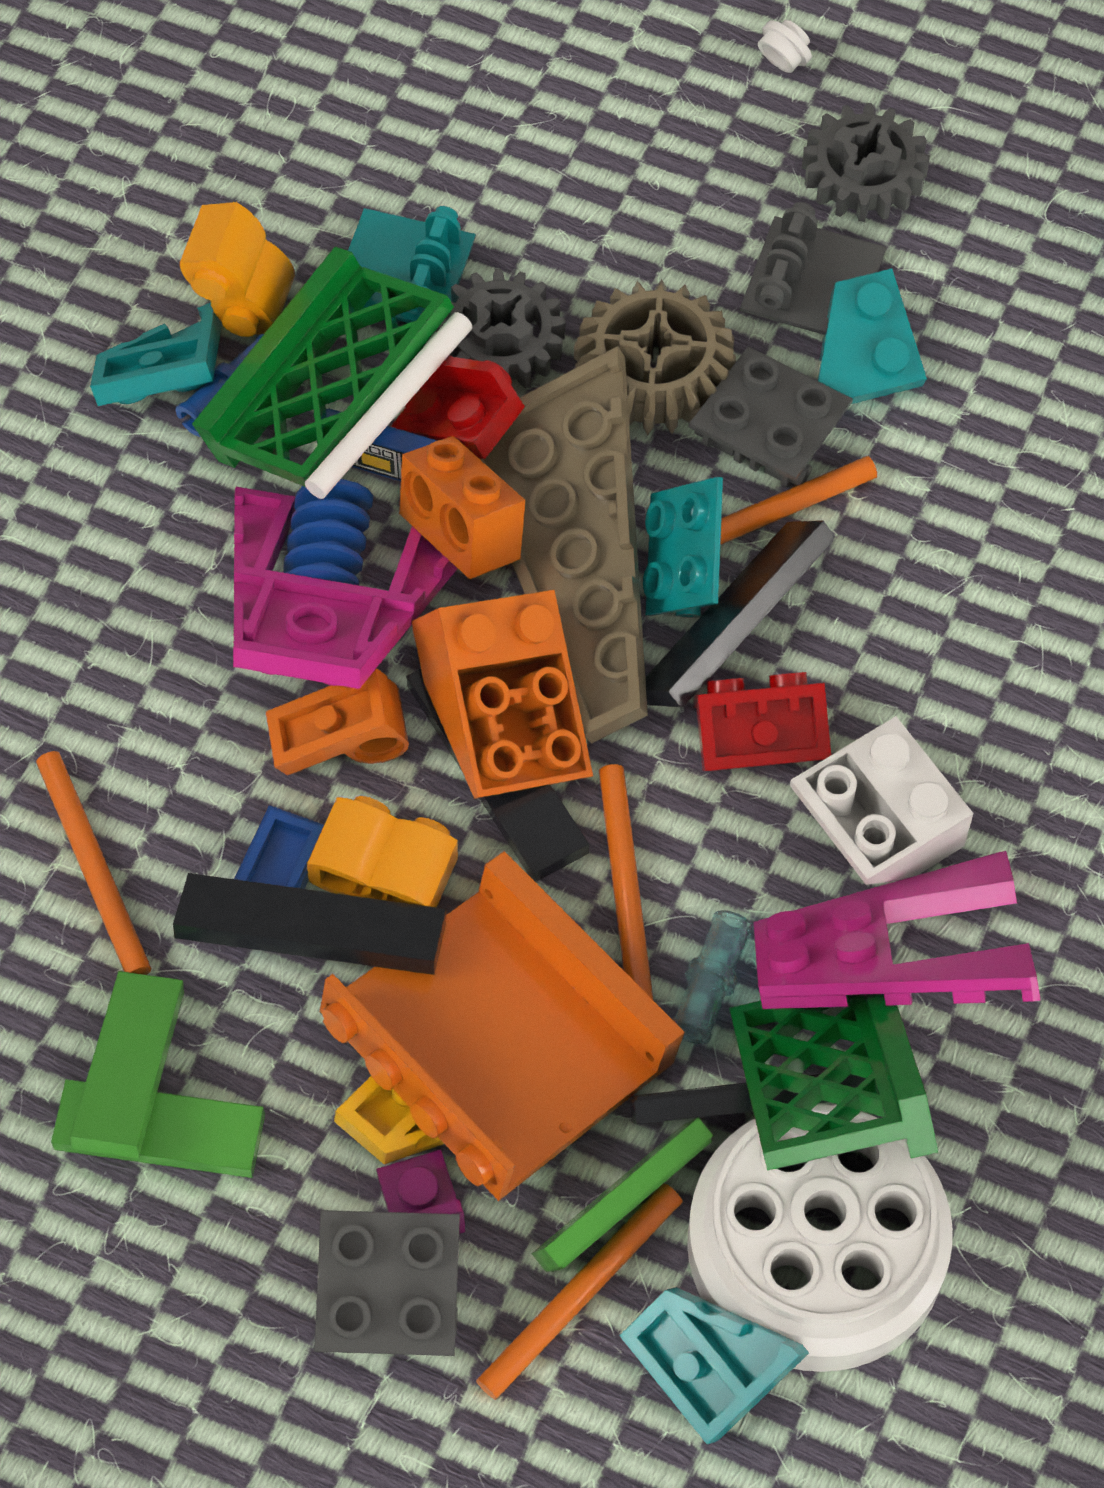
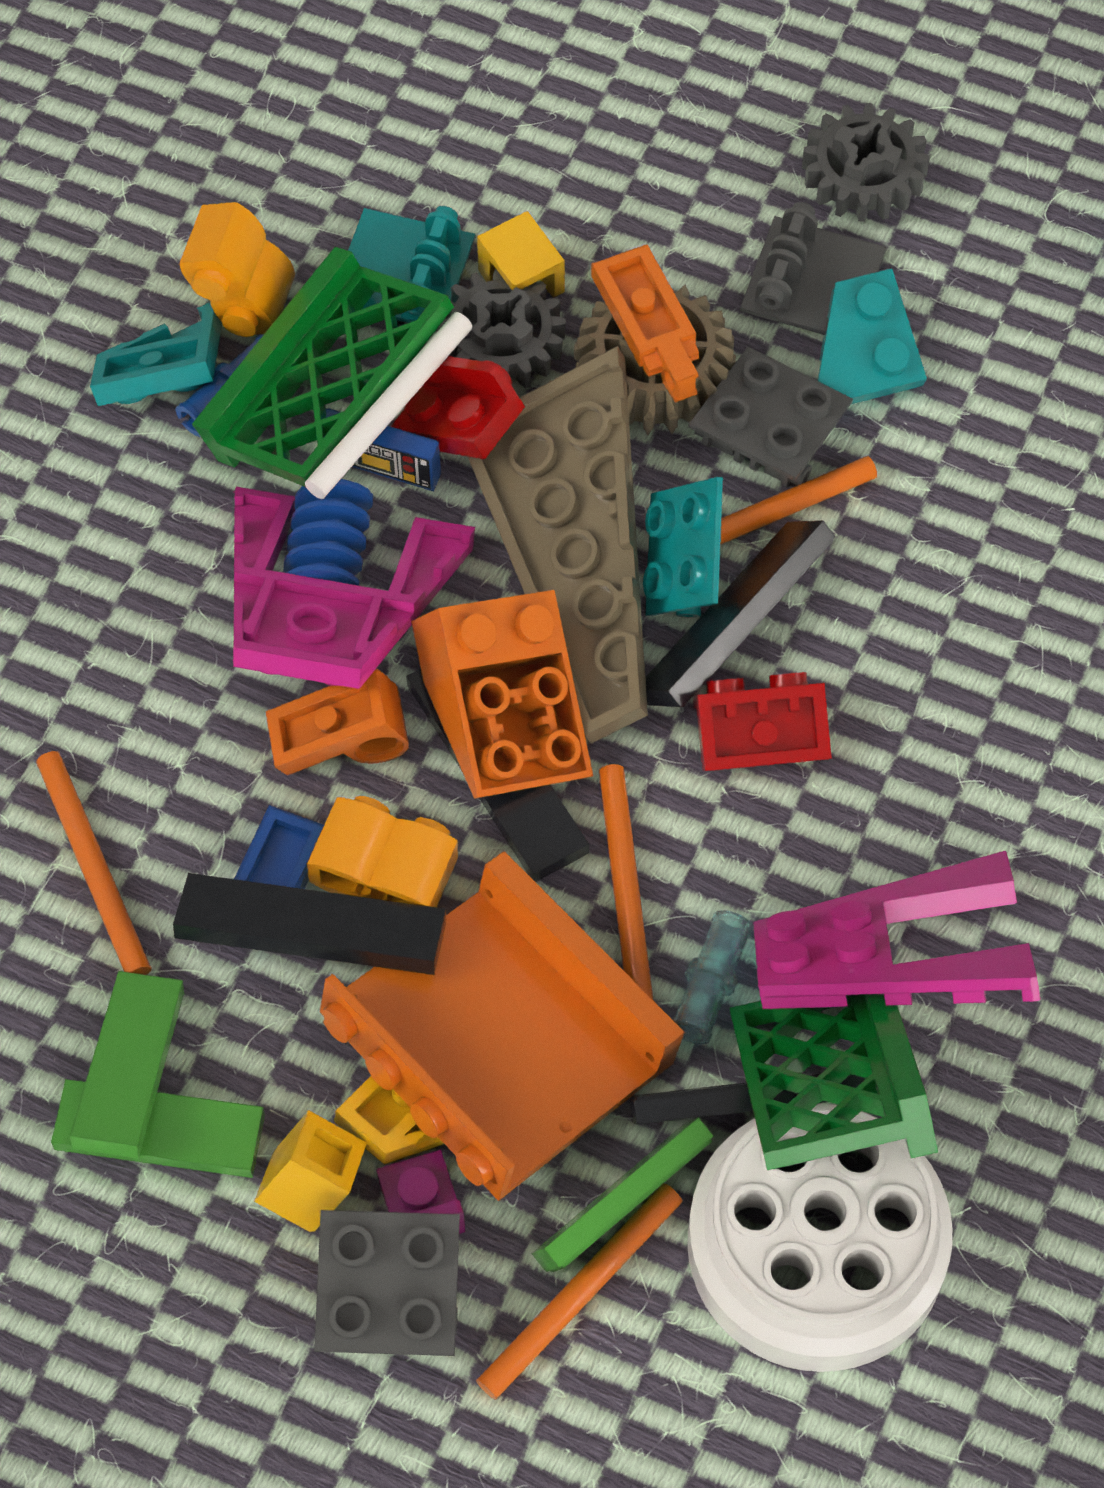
orange brick [399,436,525,579] -> none
teal wing [619,1287,809,1445] -> none
white plate [758,20,812,73] -> none
white slope [790,716,974,885] -> none
none -> yellow panel [254,1110,367,1232]
none -> yellow panel [477,211,565,298]
none -> orange hinge [591,244,699,402]

